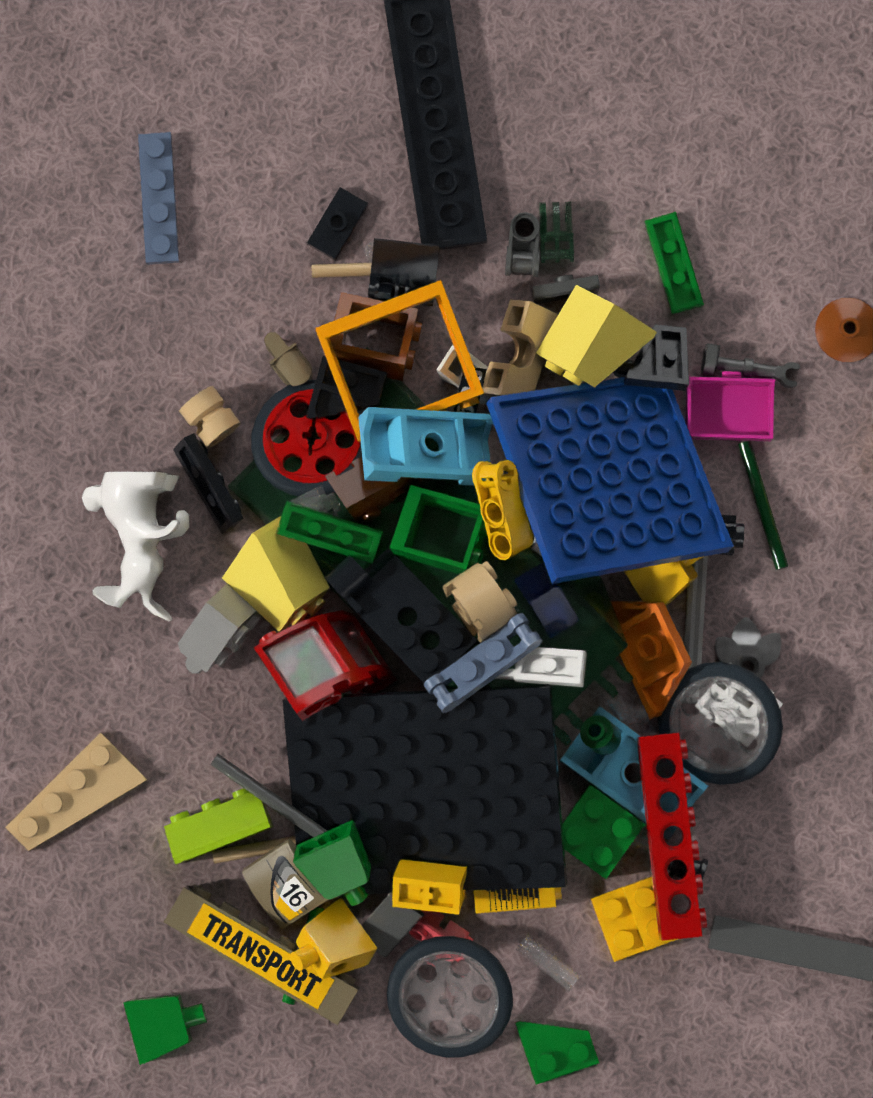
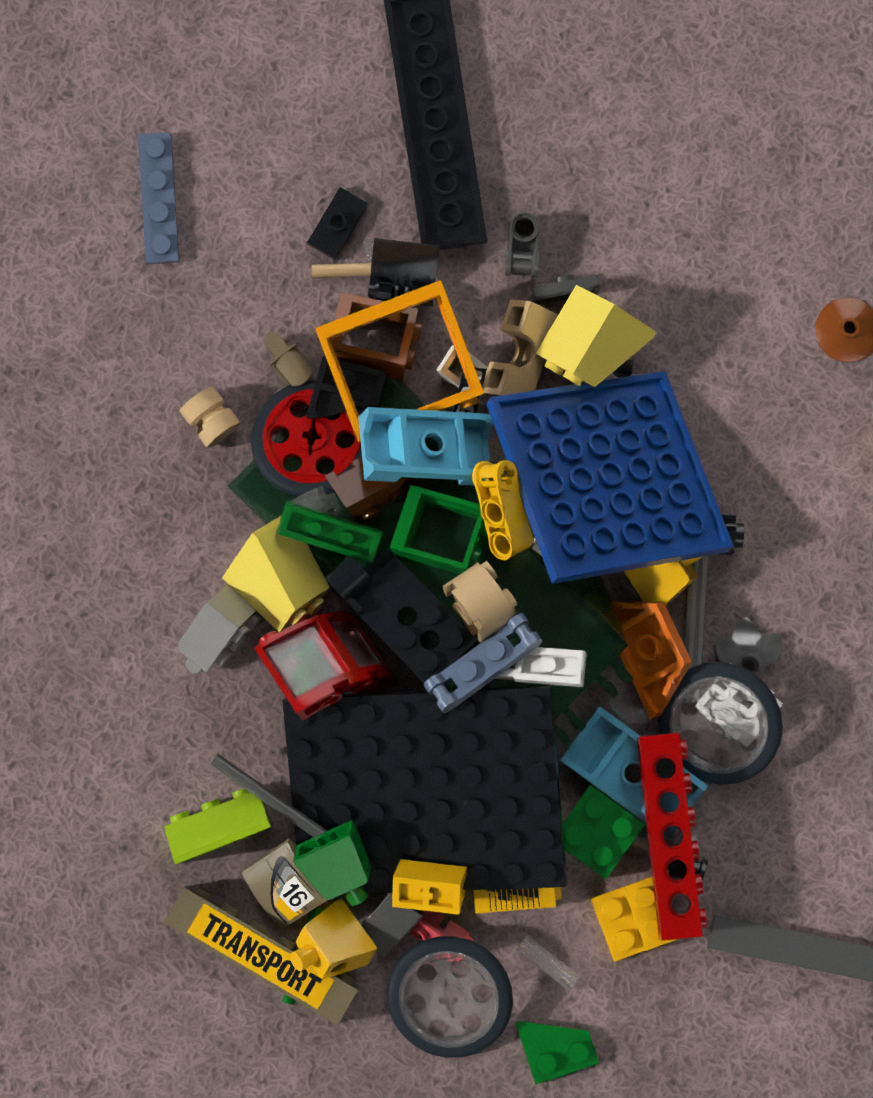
tan wing [5,733,148,851] -> none
white animal [82,472,189,621] -> none
green torso [123,994,207,1065] -> none
black plate [173,433,244,534] -> none
tan bar [212,836,296,864] -> none
slope [514,562,579,639] -> none
clear green arm [539,201,574,263] -> none
dark green brick [580,715,621,755] -> none
black wing [624,324,689,391] -> none
green tile [644,212,704,315] -> none
dark pink container [686,371,775,442] -> none
dark grey piece [701,343,800,388] -> none
dark green bar [738,440,788,570] -> none

